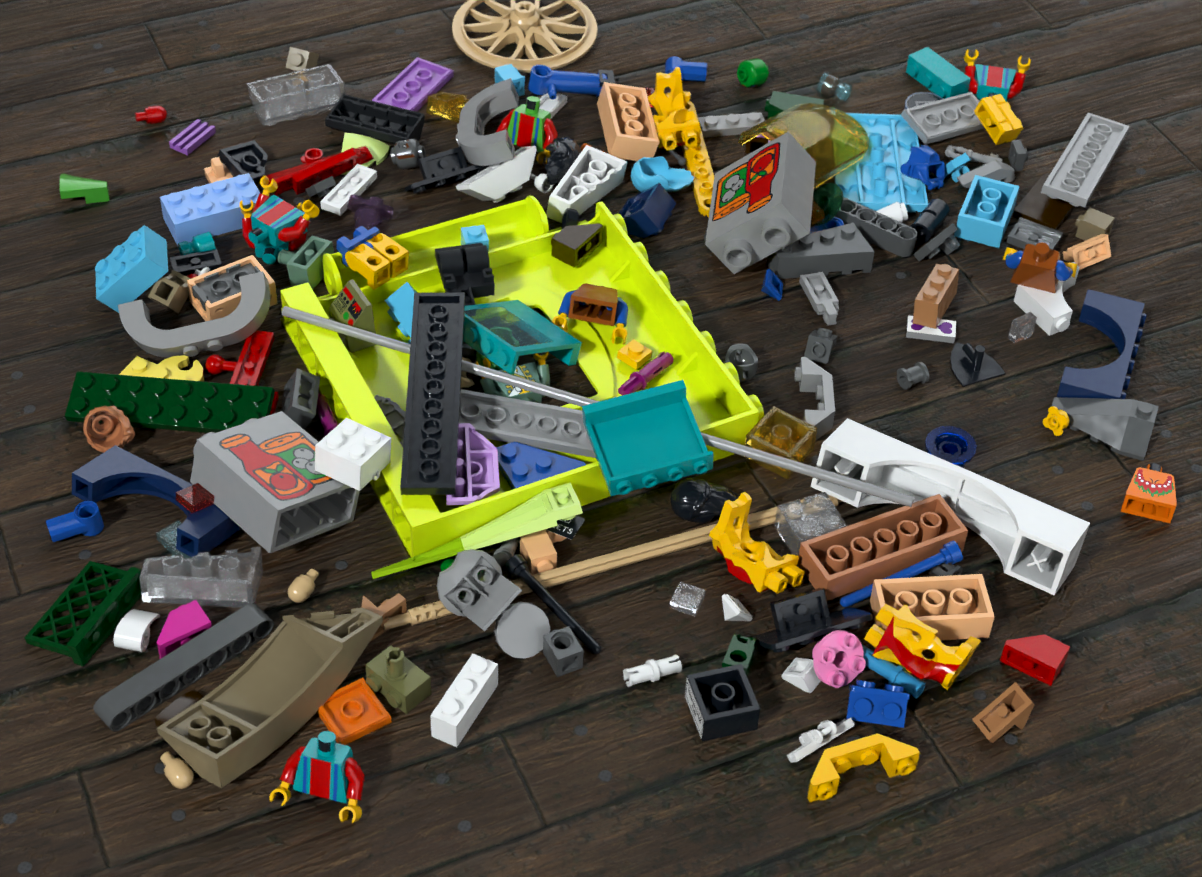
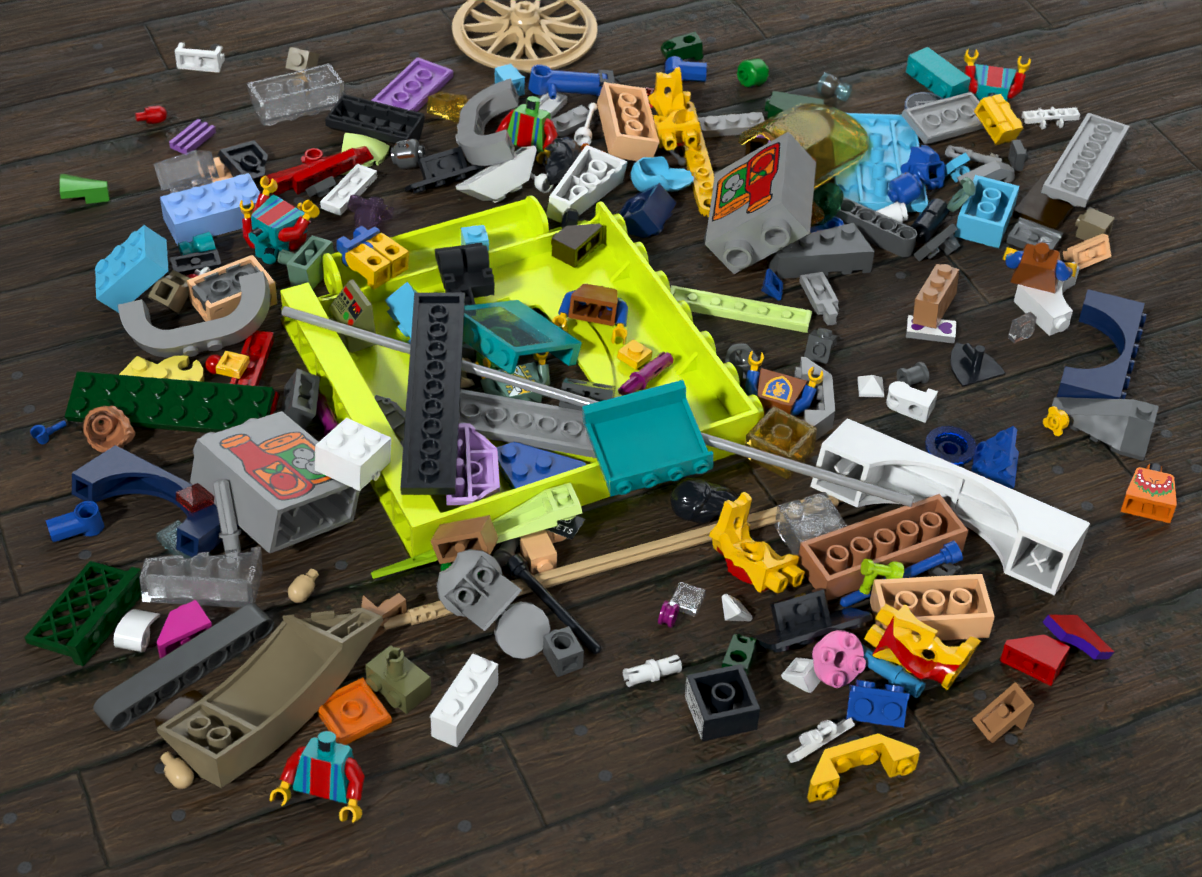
none -> blue hand [30,420,67,444]
none -> clear piece [154,150,219,193]
none -> white hinge [175,42,225,72]
none -> light grey axle [213,480,243,561]
none -> yellow tile [216,351,250,379]
none -> medium nougat brick [430,515,499,564]
none -> light grey hinge [551,105,595,138]
none -> dark grey brick [559,378,616,411]
none -> white hinge [574,103,597,146]
none -> magenta bush [658,600,680,628]
none -> dark green leg [660,31,703,61]
none -> yellowish green tile [670,285,812,333]
none -> torso [745,351,824,426]
none -> white slope [857,375,884,397]
none -> lime piece [859,558,904,595]
none -> white leg [886,381,938,423]
none -> blue head [887,172,923,206]
none -> sand green piece [947,177,975,212]
none -> blue bracket [972,426,1019,489]
none -> white piece [1022,107,1080,129]
none -> tile [1043,615,1114,660]

